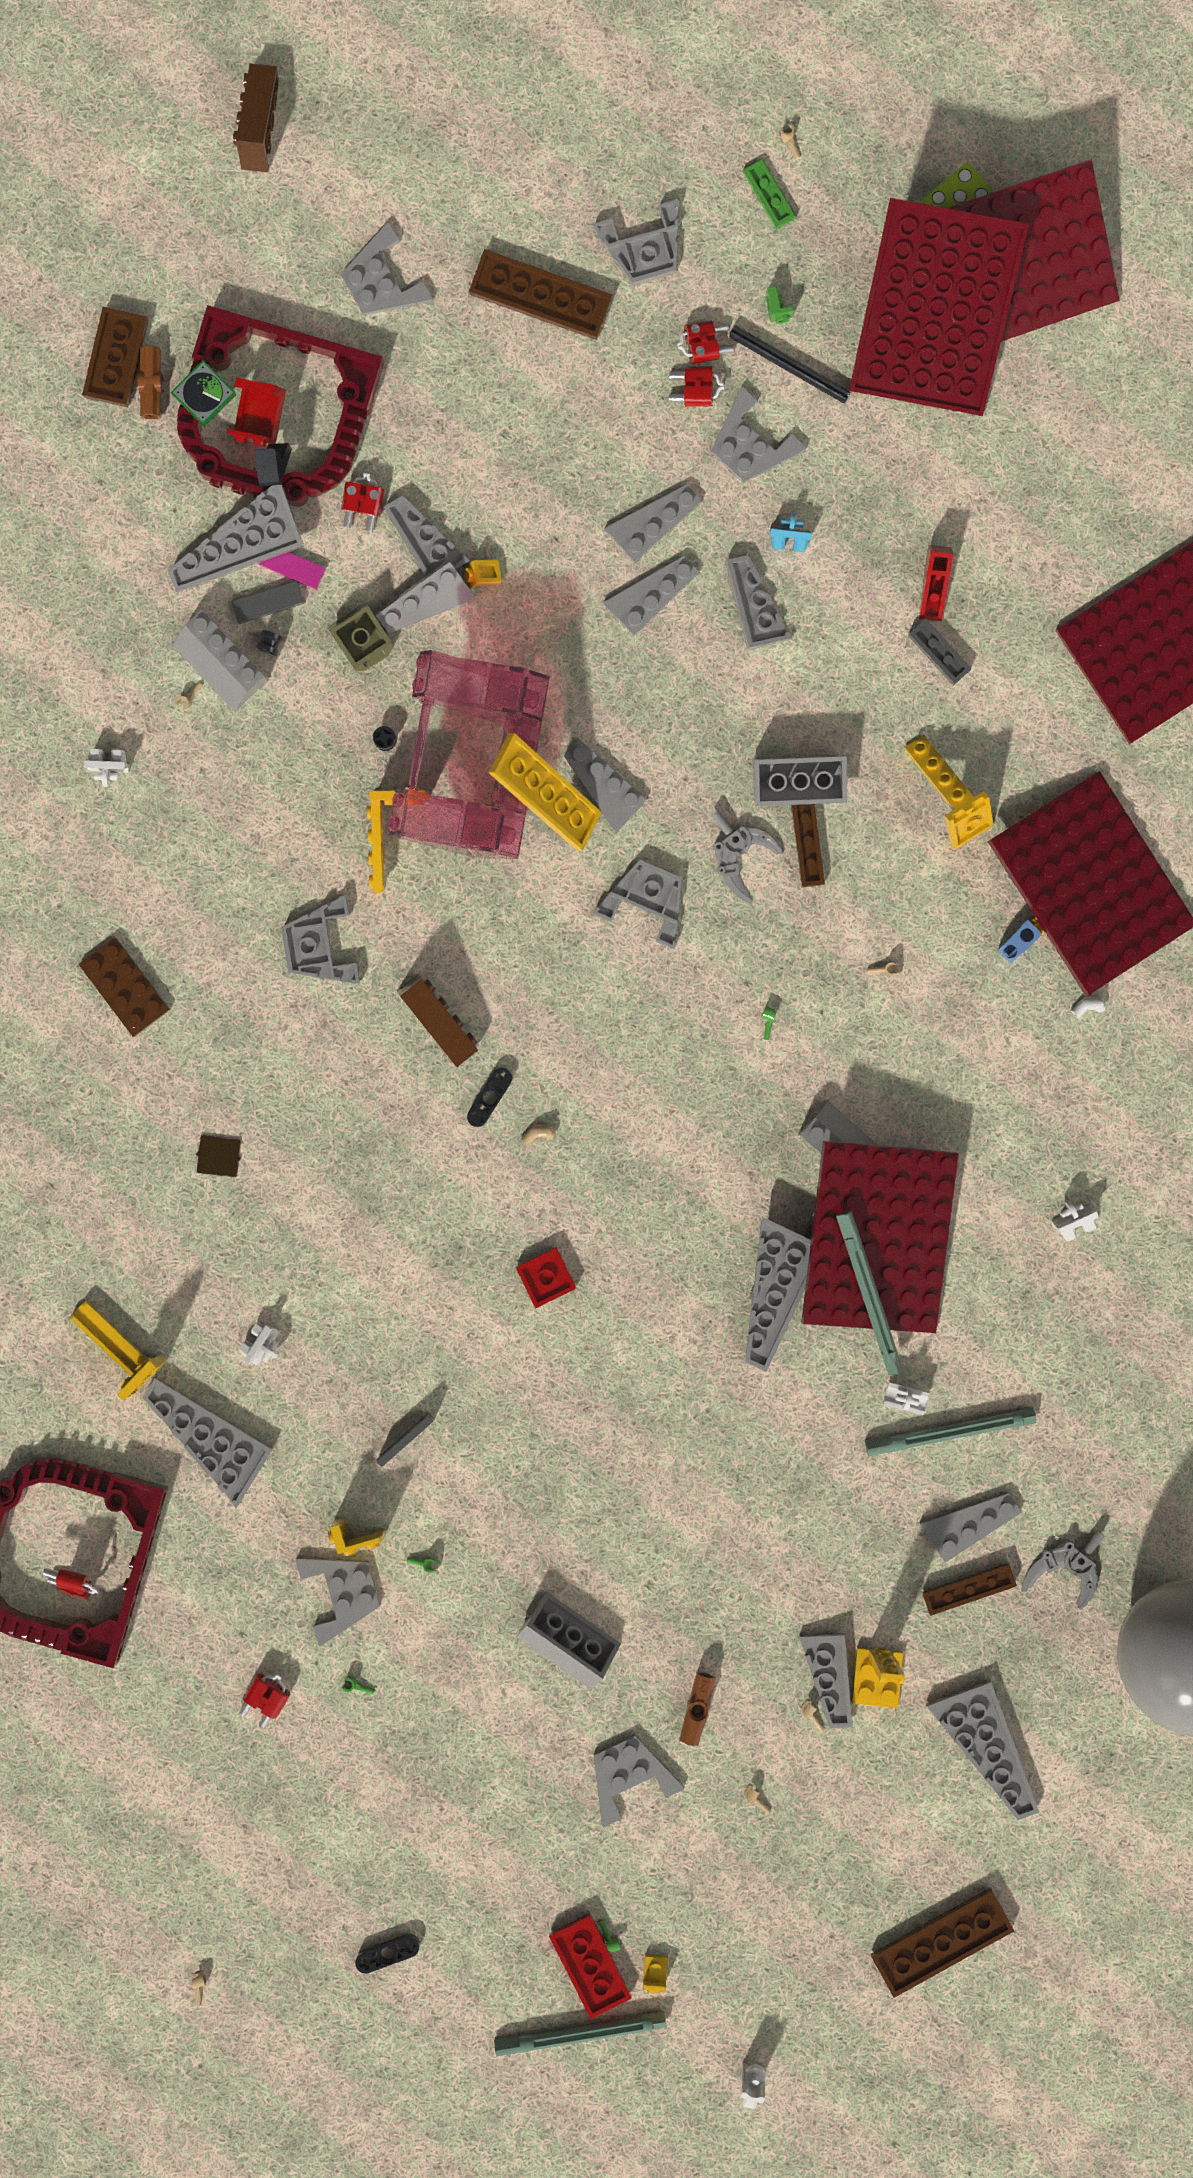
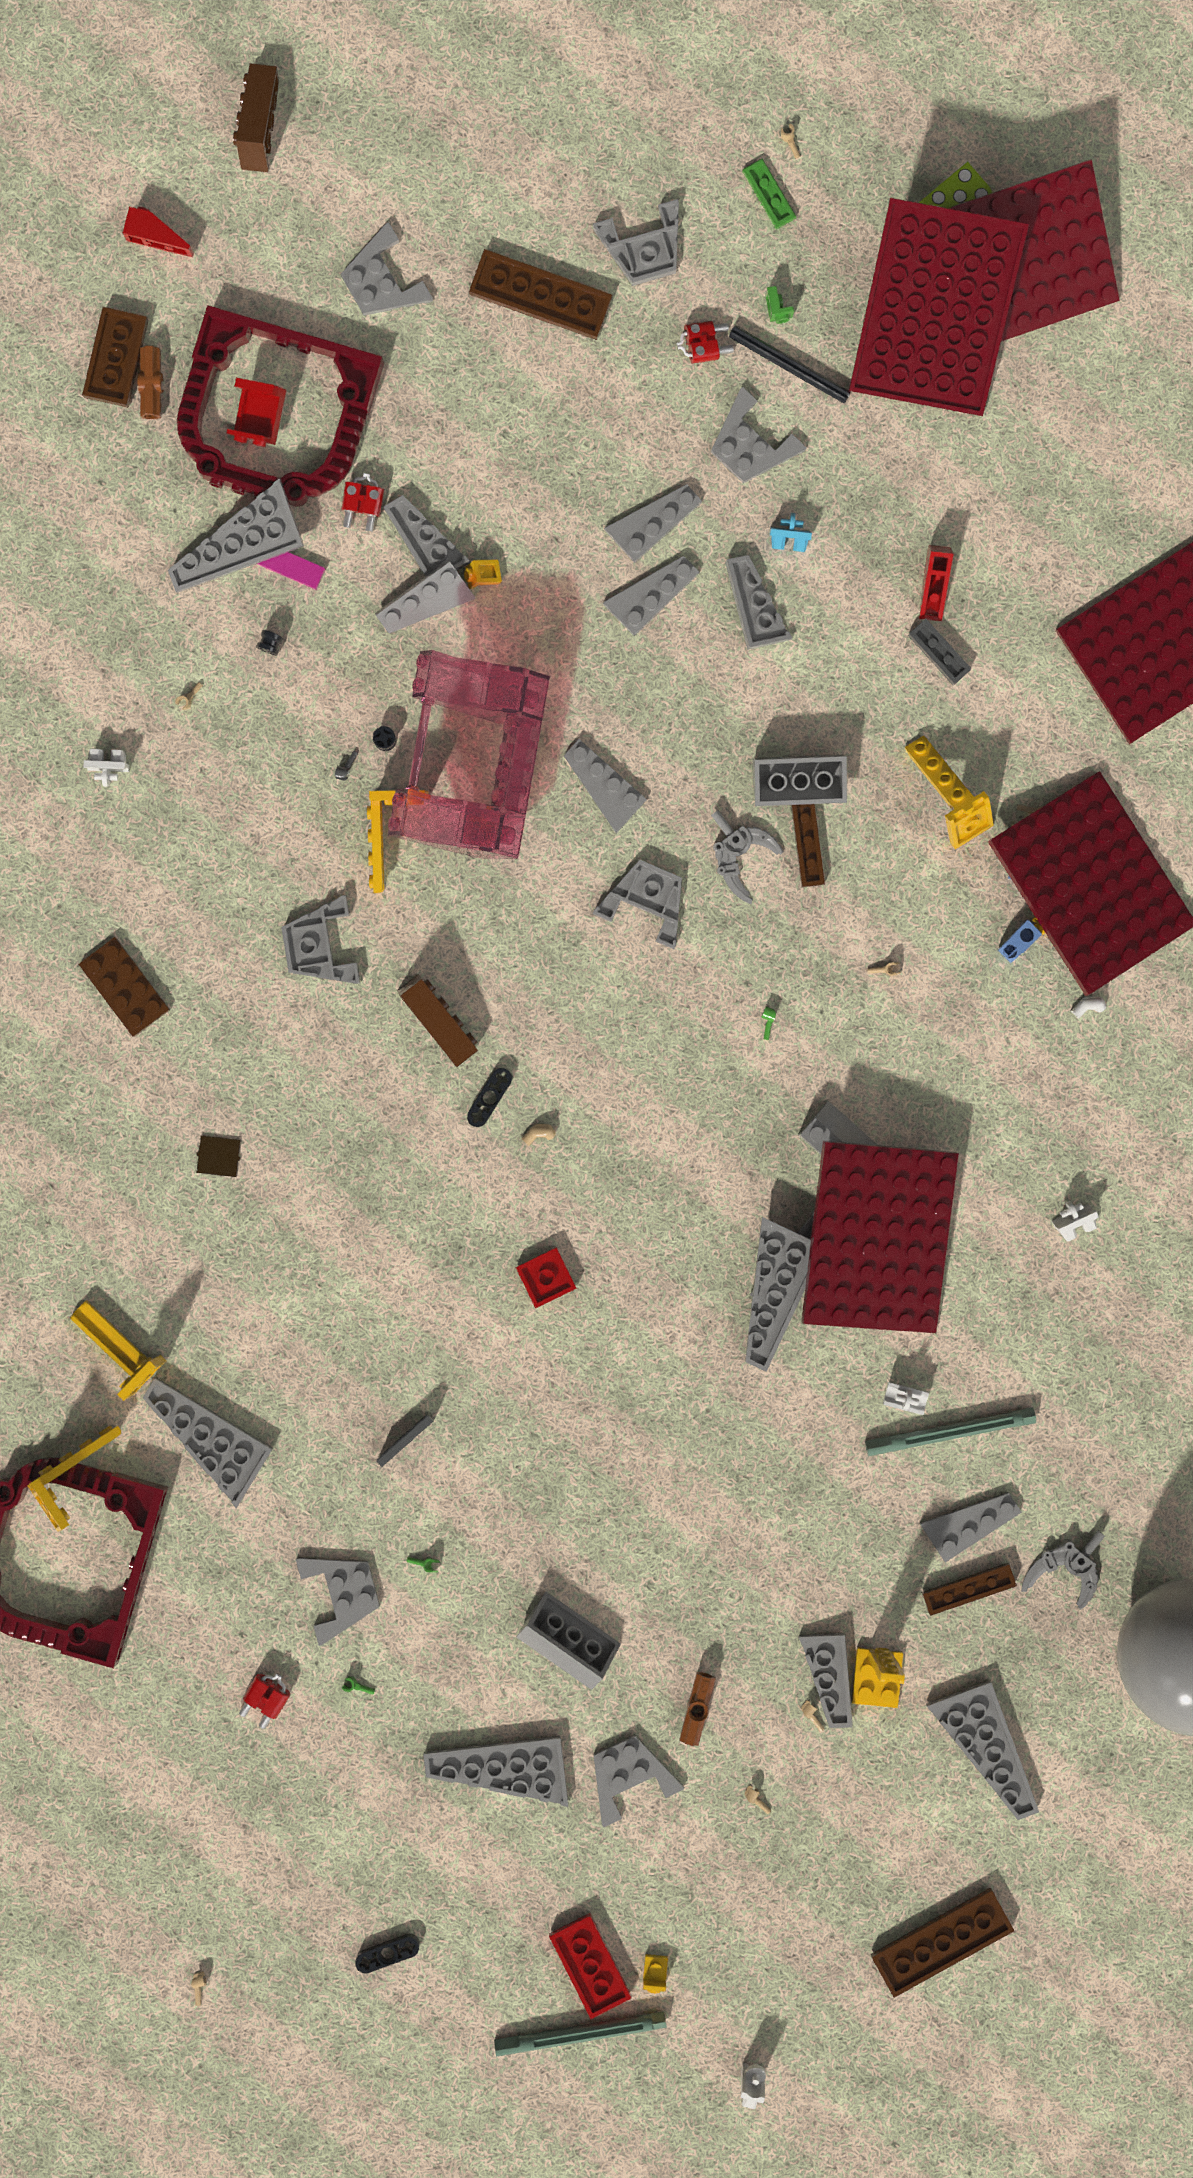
red piece [43,1568,99,1600] -> none
tile [171,361,236,427] -> none
light grey slope [172,610,268,712] -> none
dark grey tile [232,581,304,624] -> none
white hips [239,1322,280,1365] -> none
black slope [255,443,292,486] -> none
olive slope [327,603,393,671] -> none
yellow bracket [328,1517,386,1556] -> none
yellow plate [488,733,602,851] -> none
bright green hand [598,1920,621,1952] -> none
red piece [669,366,724,407] -> none
sand green piece [836,1210,903,1375] -> none
none -> yellow bracket [27,1425,121,1532]
none -> red slope [122,206,194,258]
none -> dark grey hand [335,751,358,780]
none -> light grey wing [423,1736,568,1807]

